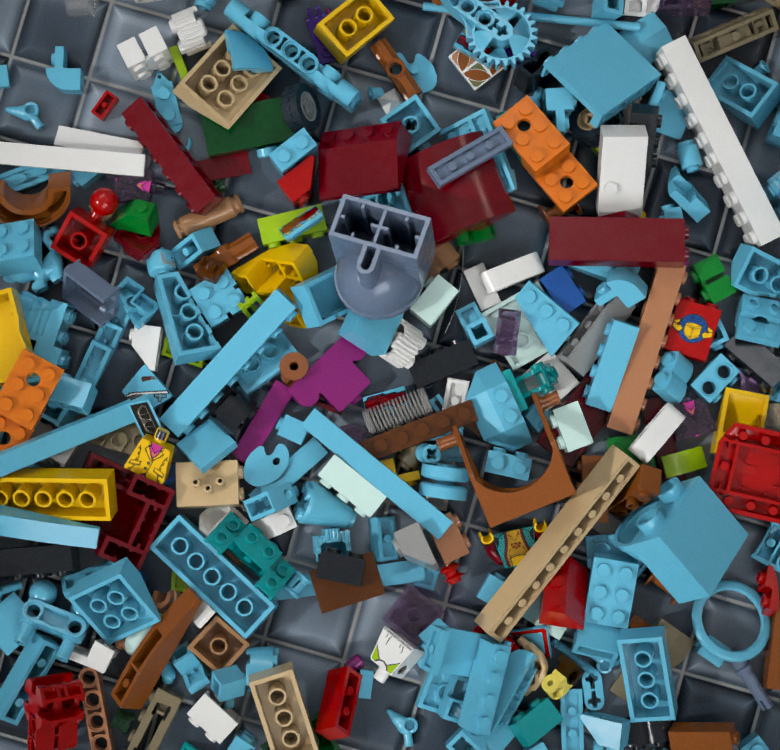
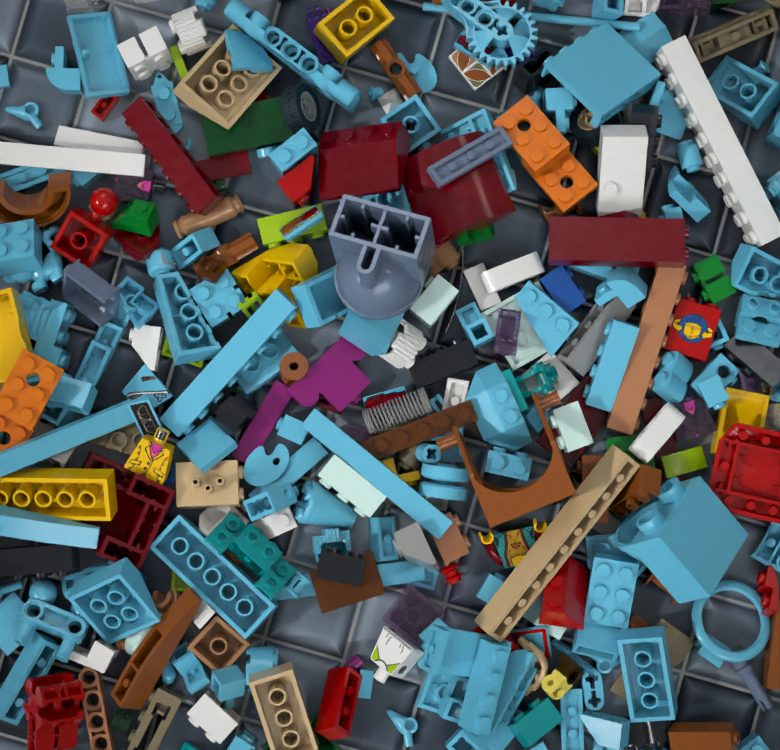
none -> medium azure container [66,11,130,100]
none -> medium azure brick [697,374,730,411]

